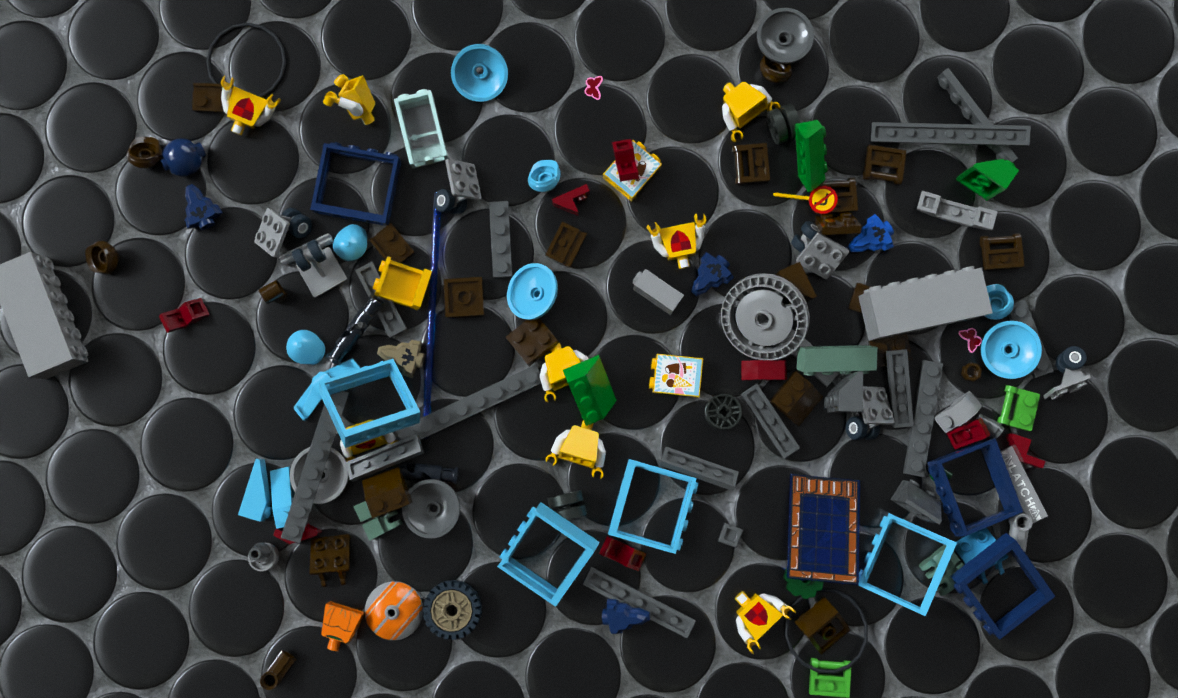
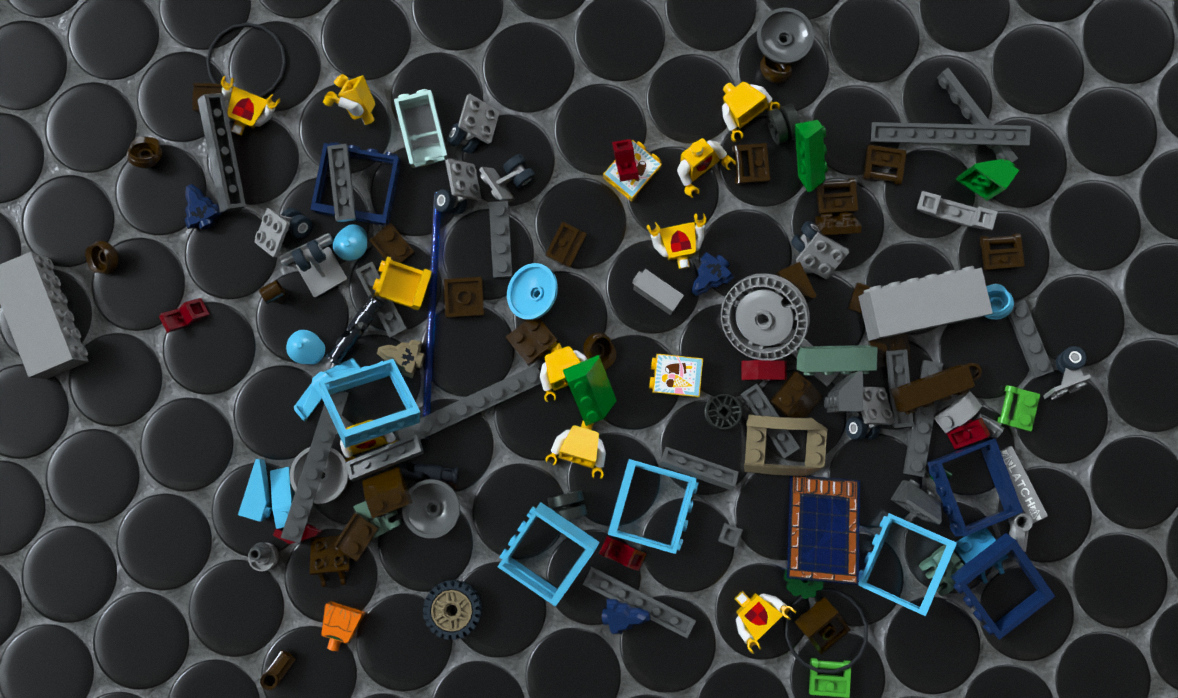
dark blue brick [161,138,206,177] -> none
orange dish [365,581,423,640] -> none
medium azure dish [451,44,508,102] -> none
medium azure hat [528,160,561,192] -> none
dark red slope [552,184,590,216] -> none
dark red sticker [585,76,603,100] -> none
piece [773,186,838,214] -> none
blue rock [848,214,894,252] -> none
dark red sticker [959,328,982,353] -> none
medium azure dish [981,321,1042,379] -> none
dark red slope [1005,433,1045,468] -> none
none -> dark grey brick [198,93,246,212]
none -> dark grey plate [327,144,356,223]
none -> dark brown plate [334,512,380,561]
none -> light grey plate [447,94,499,154]
none -> light grey plate [479,154,536,201]
none -> dark brown hat [583,333,616,370]
none -> torso [677,138,736,198]
none -> dark tan wedge [744,414,828,476]
none -> dark brown brick [890,364,975,414]

